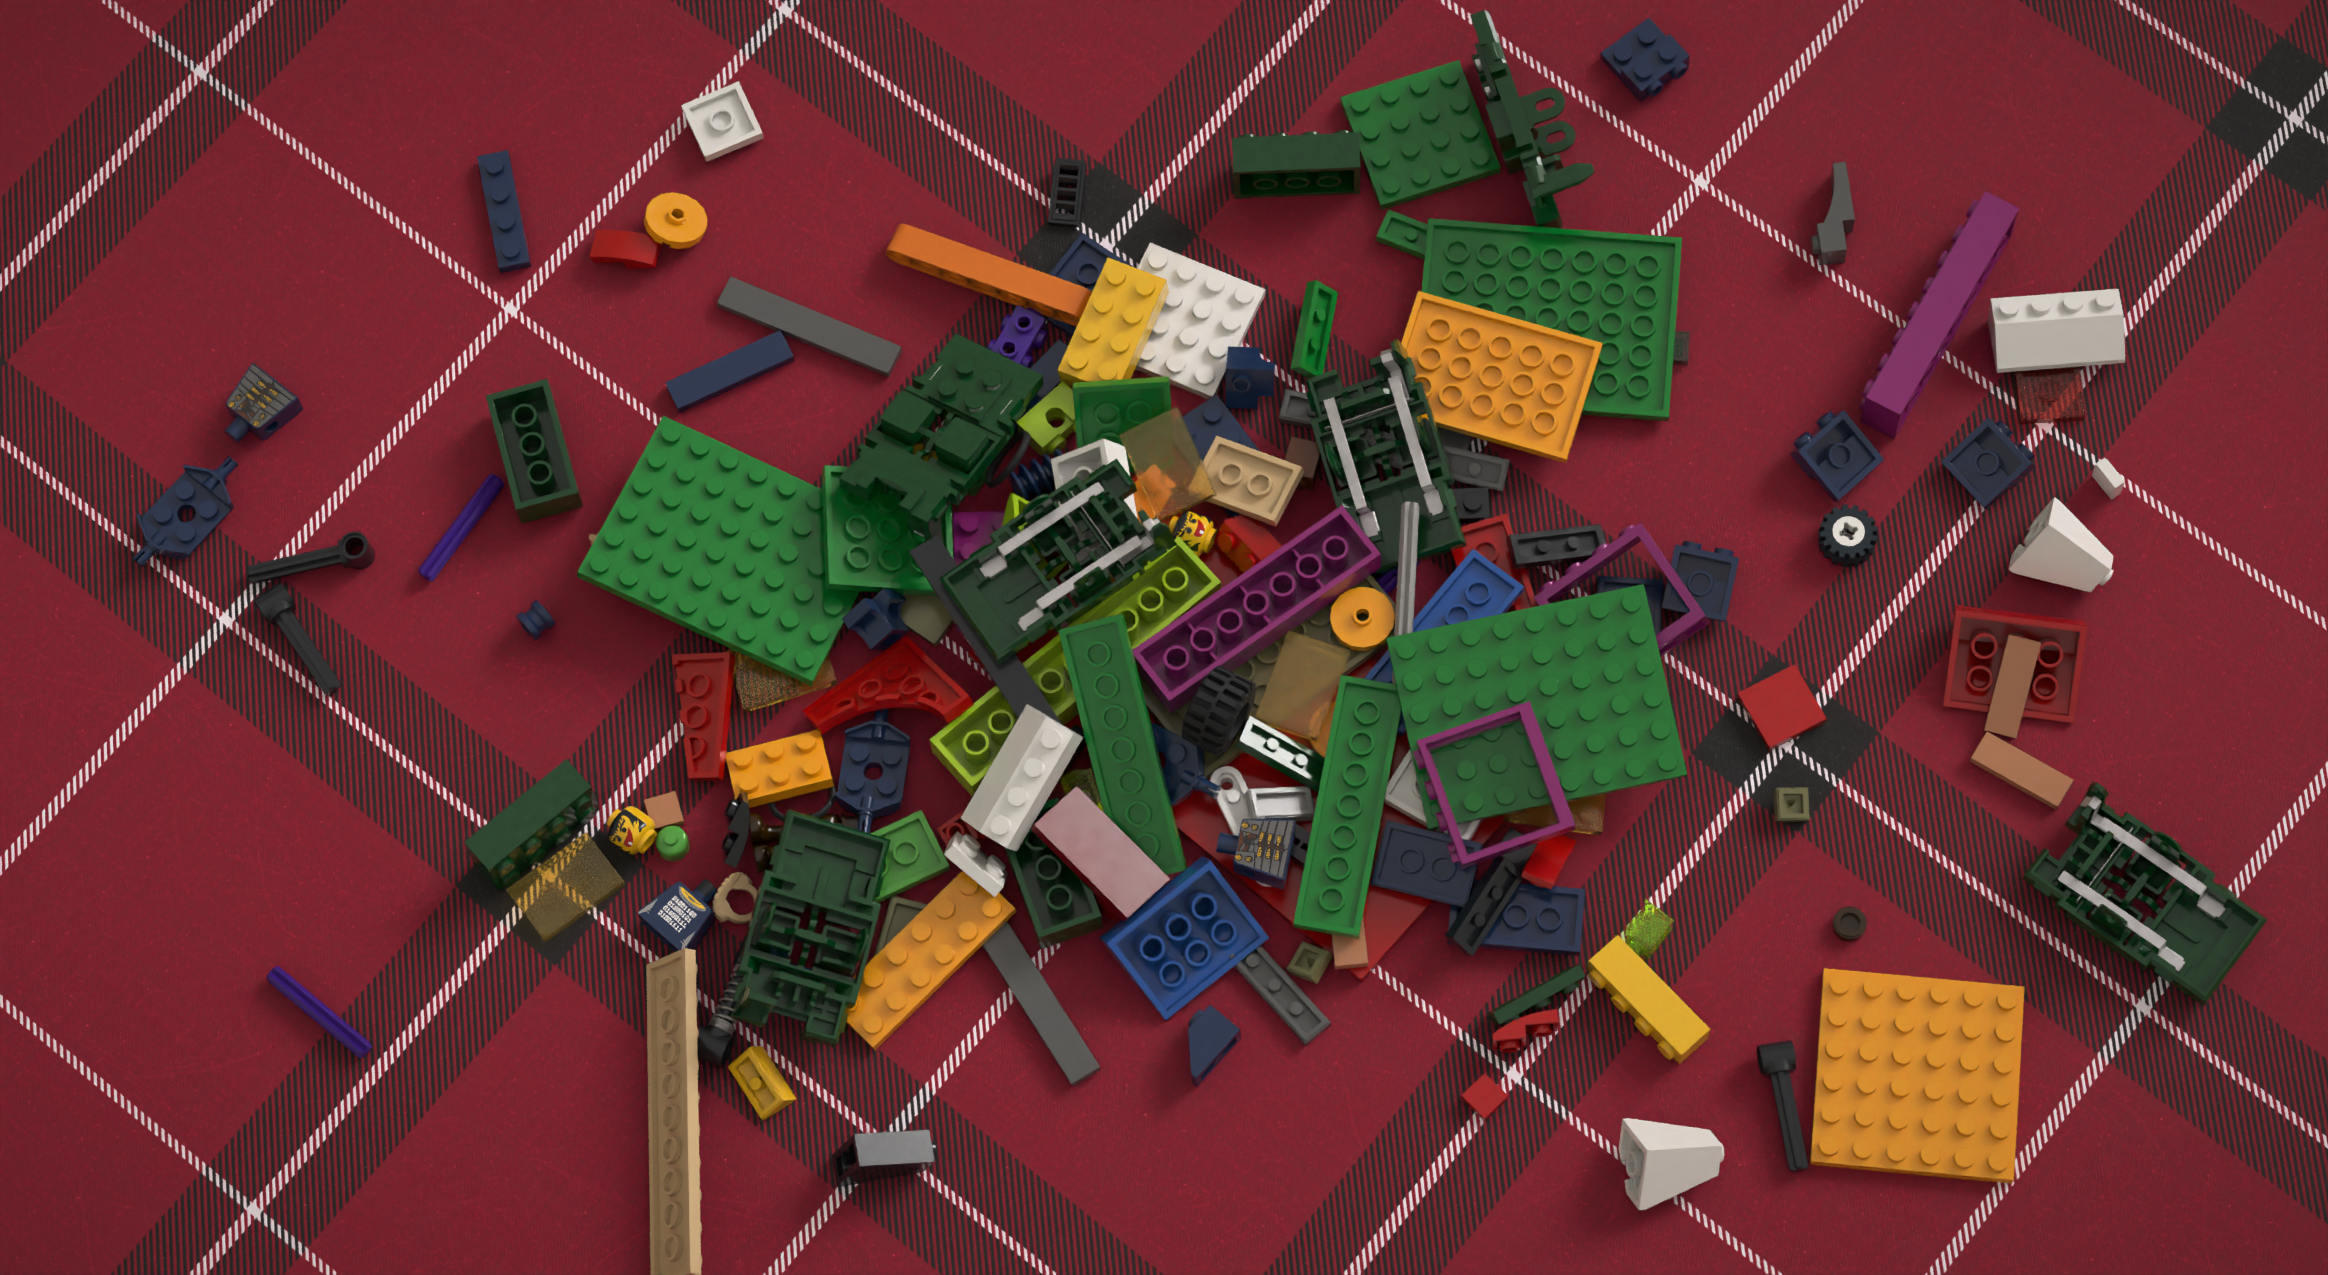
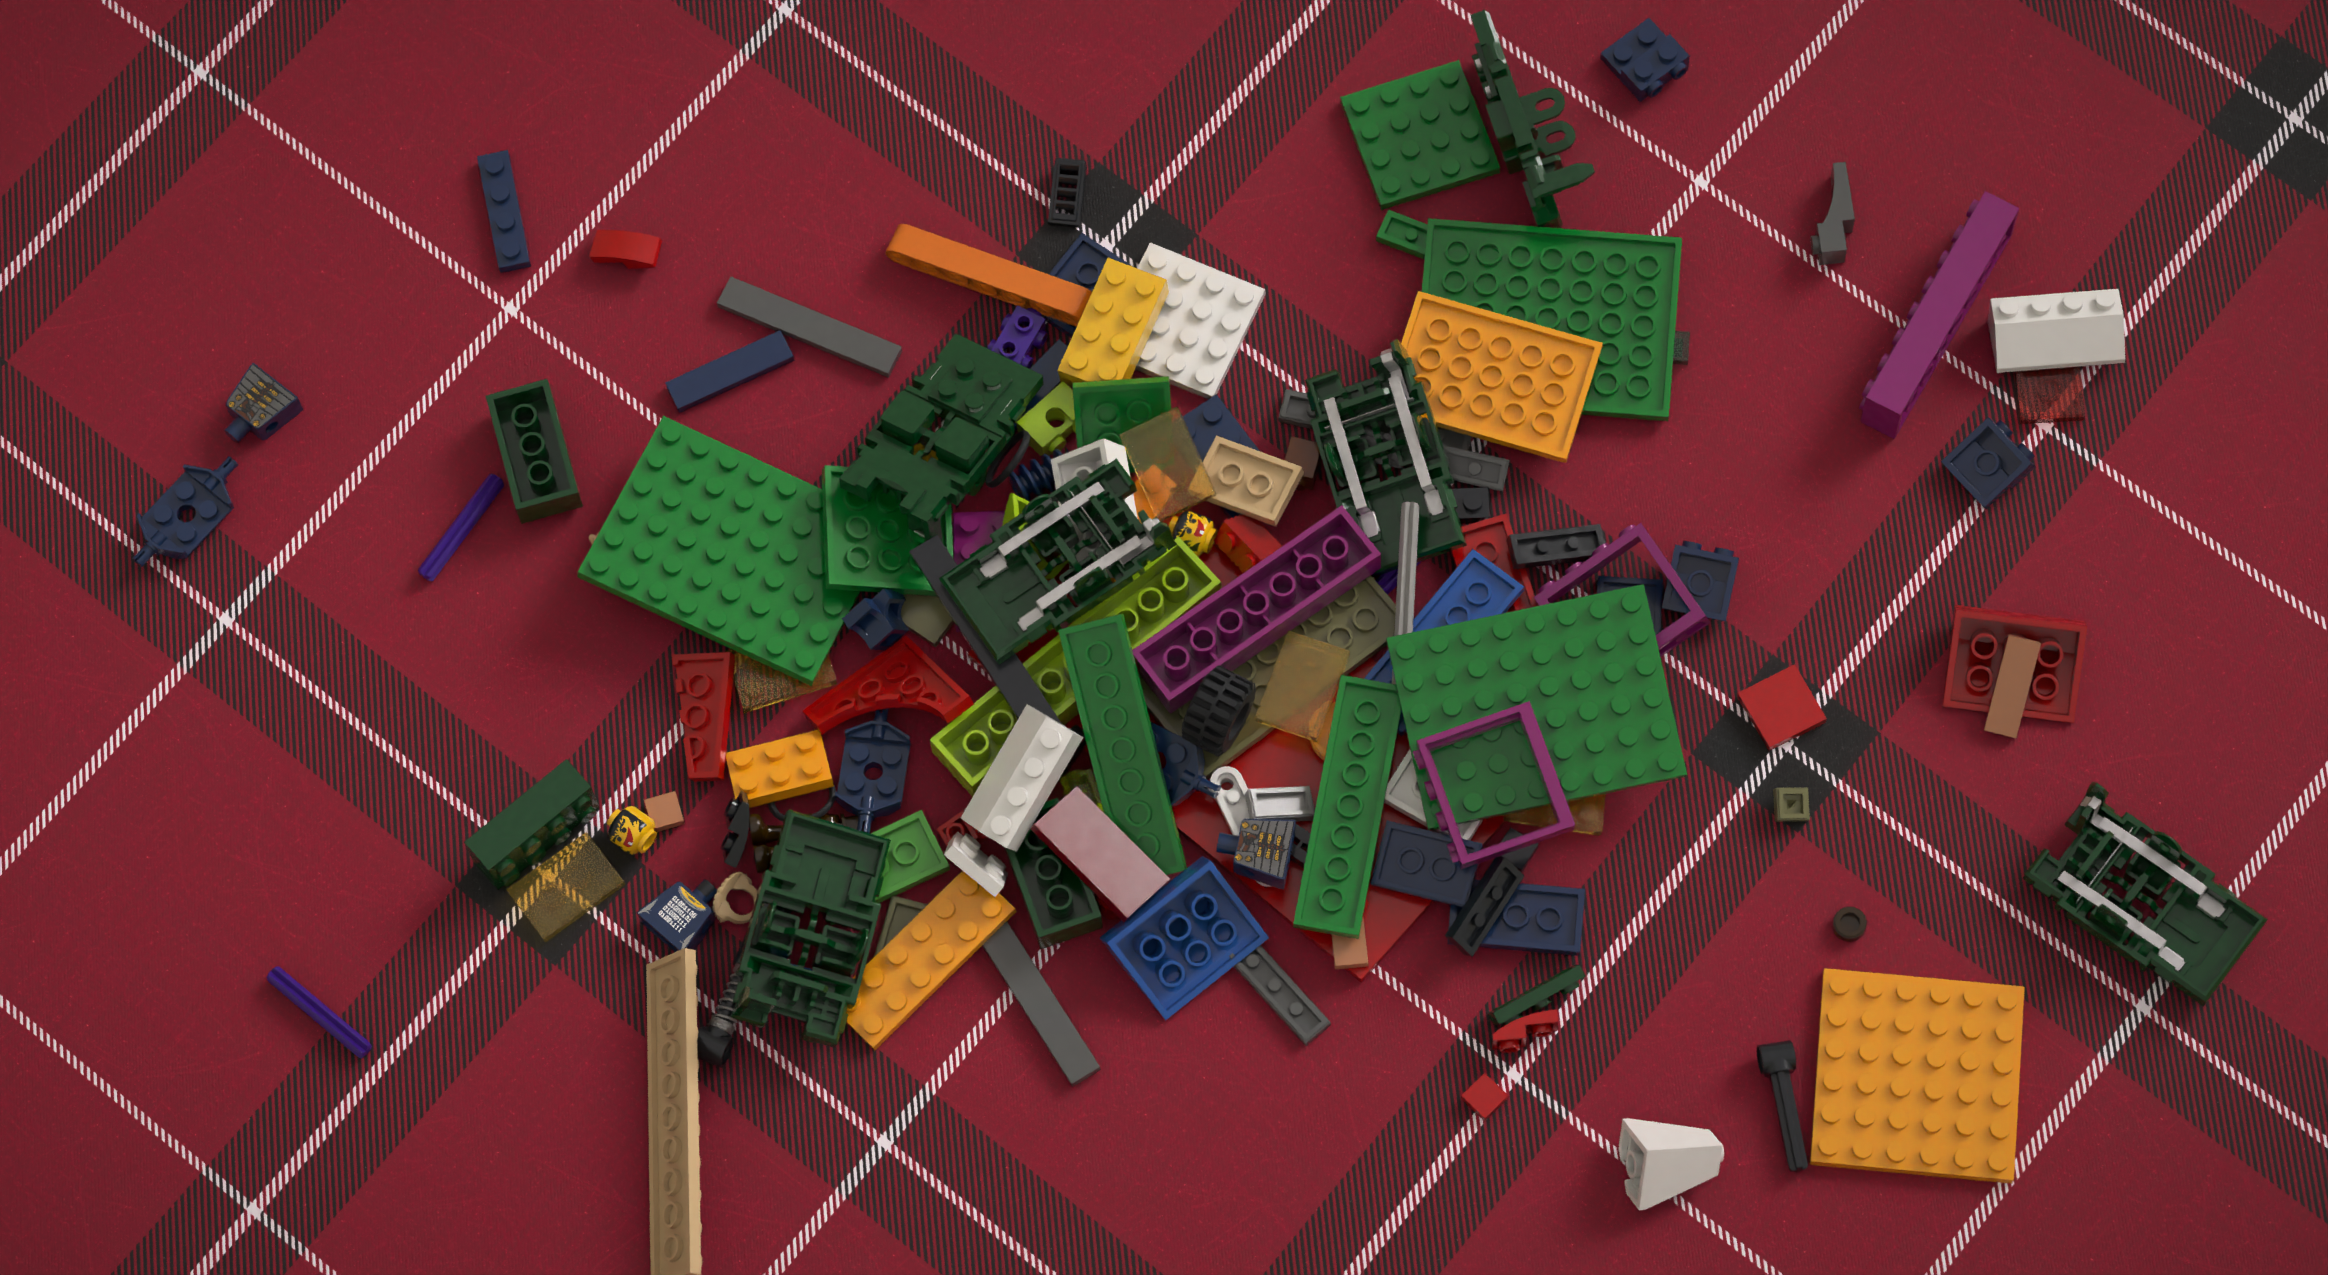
black axle [247,532,375,584] -> none
black axle [253,582,341,695] -> none
dark blue wheel [515,600,556,641] -> none
light orange plate [644,192,708,249] -> none
bright green piece [656,826,690,861] -> none
white plate [681,81,764,162] -> none
yellow slope [727,1046,796,1120] -> none
slope [832,1130,936,1187] -> none
dark blue slope [1188,1005,1241,1087] -> none
dark blue brick [1226,346,1275,409] -> none
dark green brick [1232,130,1360,199] -> none
dark green plate [1234,716,1325,792] -> none
olive tile [1287,941,1333,984] -> none
green plate [1290,280,1338,379] -> none
light orange plate [1330,587,1395,652] -> none
red slope [1521,834,1577,890] -> none
yellow brick [1587,935,1710,1065] -> none
clear neon green window [1625,898,1674,960] -> none
dark blue plate [1789,410,1884,502] -> none
black wheel [1818,504,1878,567] -> none
nougat tile [1970,732,2073,810] -> none
white slope [2009,497,2114,592] -> none
white tile [2092,458,2125,500] -> none

